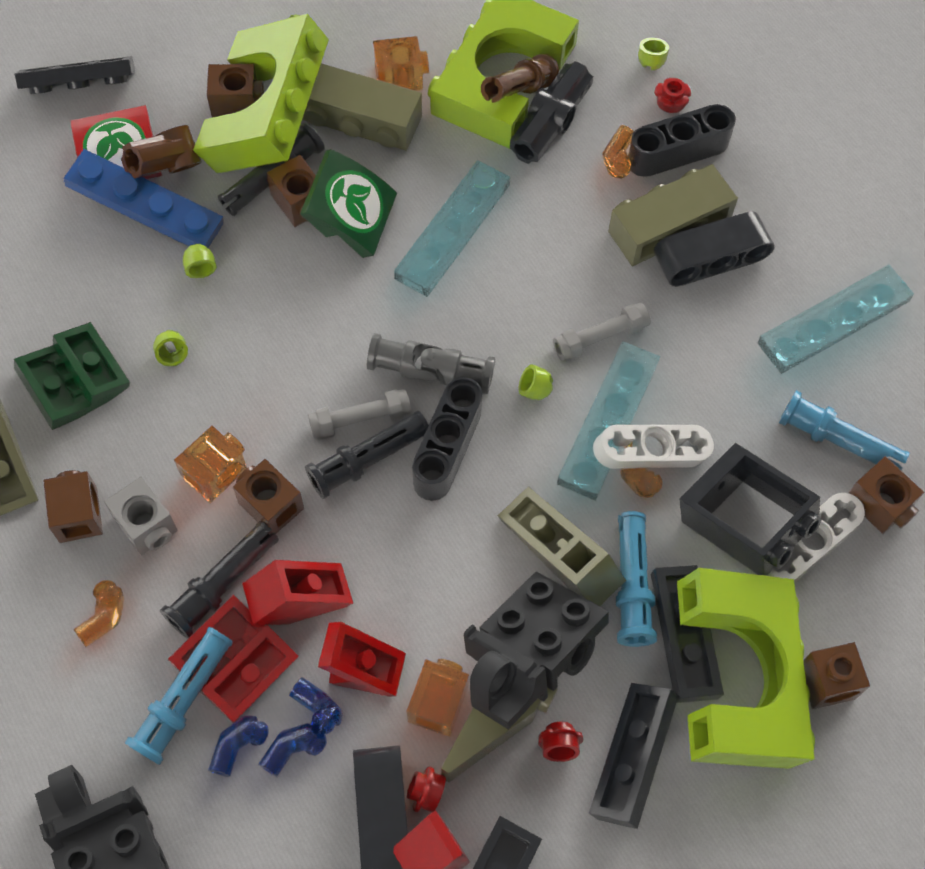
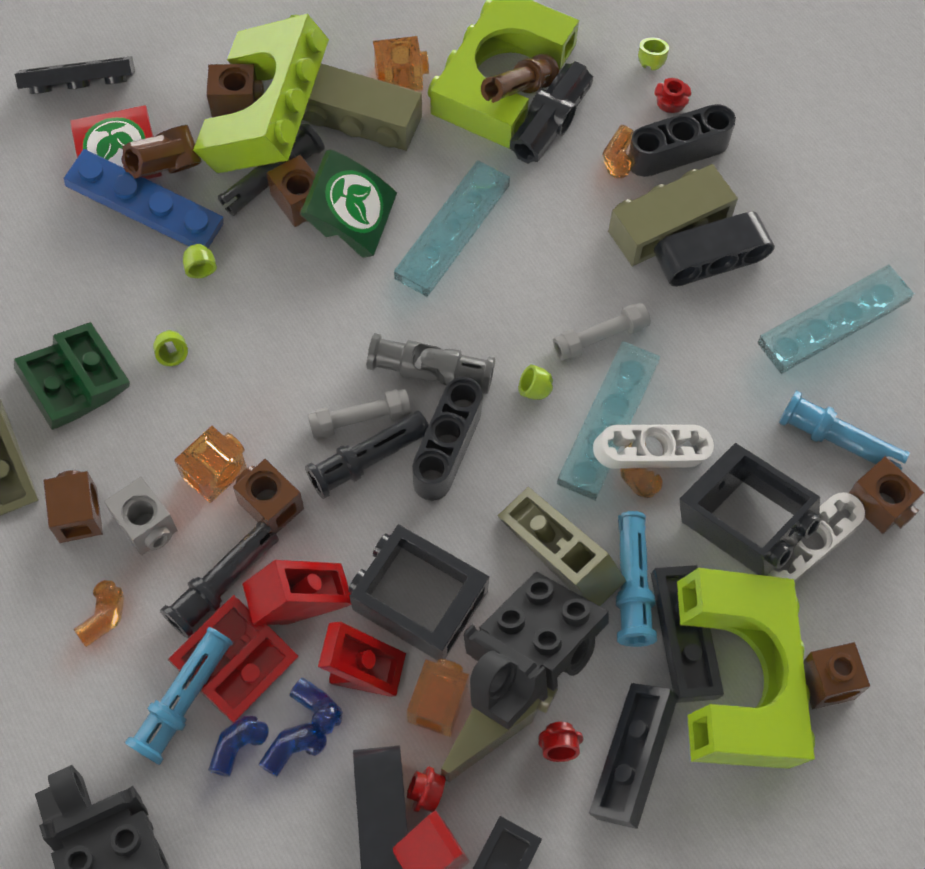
none -> black window [348,524,490,664]

